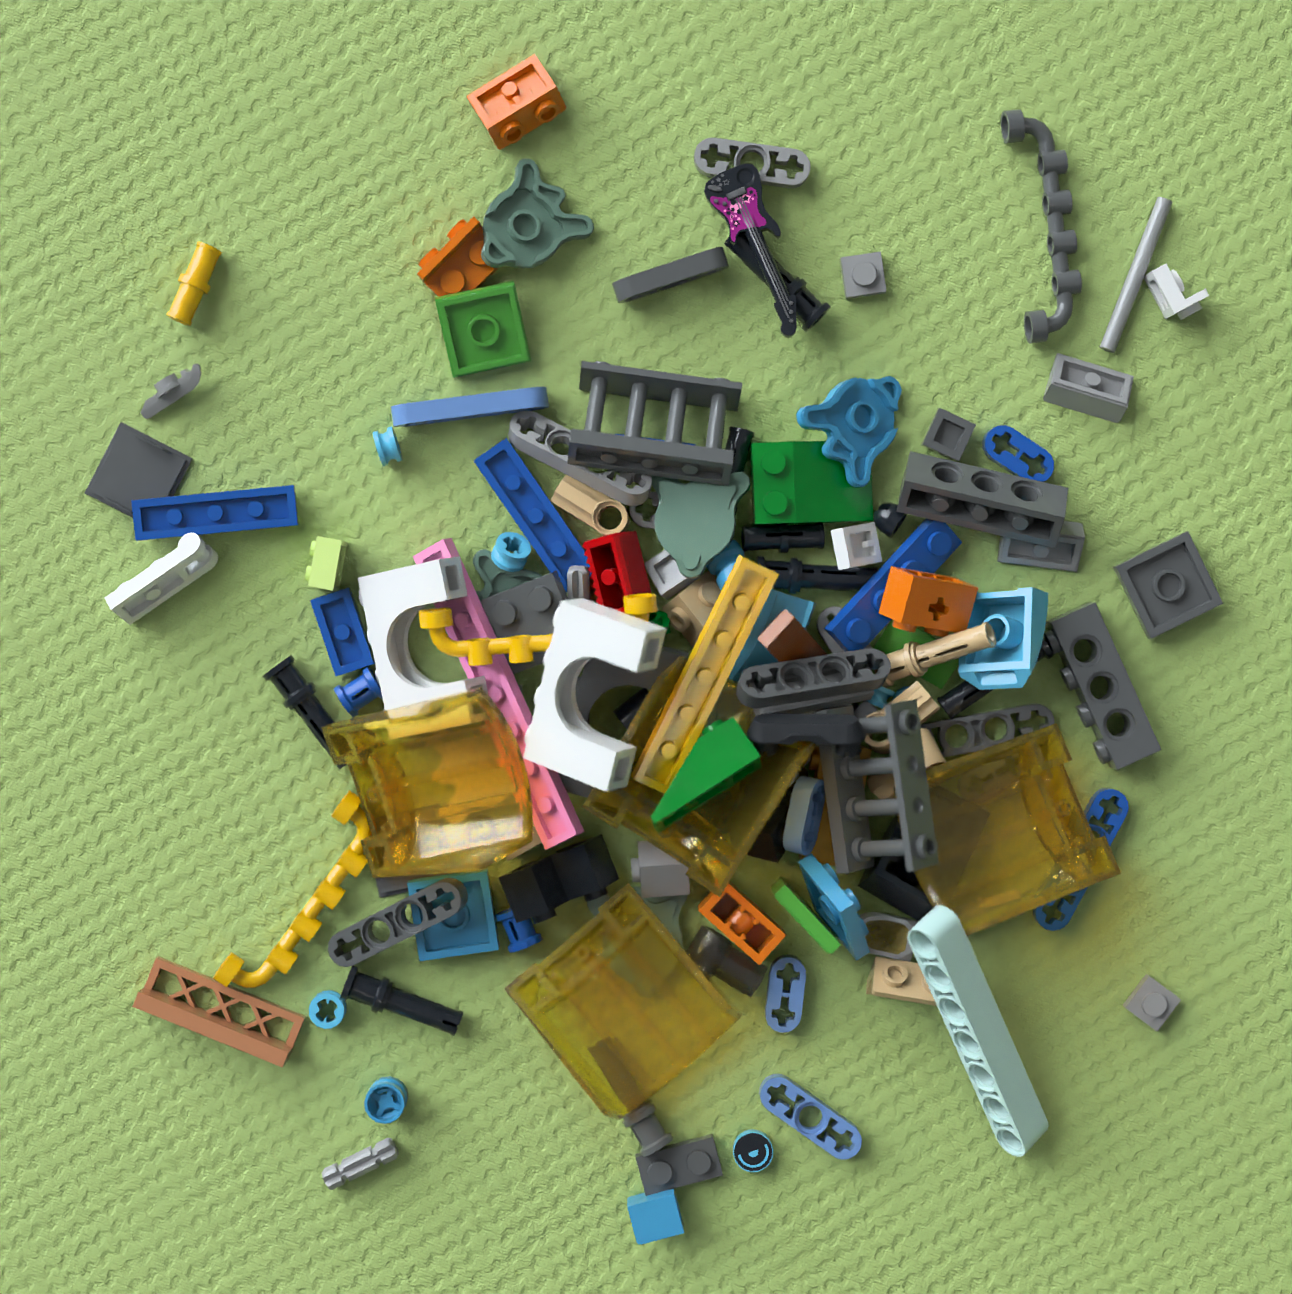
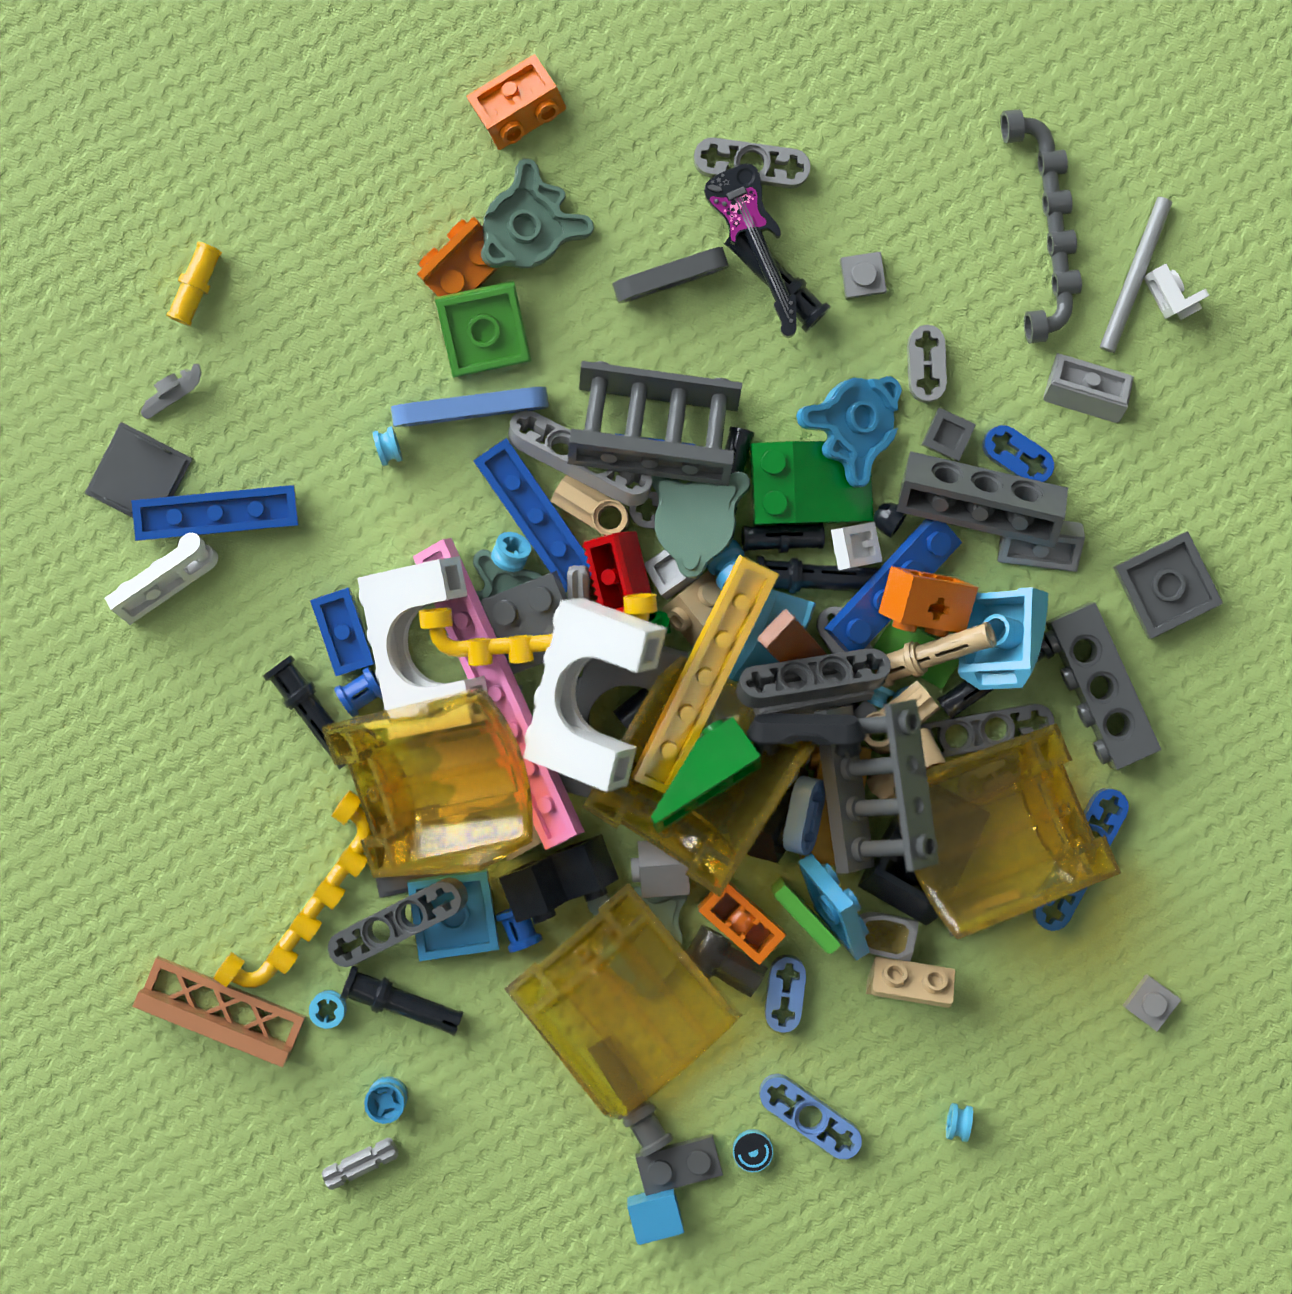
yellowish green piece [305,536,348,591] -> none
light aqua beam [907,905,1049,1157] -> none
none -> light grey beam [907,325,947,403]
none -> medium azure bush [946,1103,973,1142]

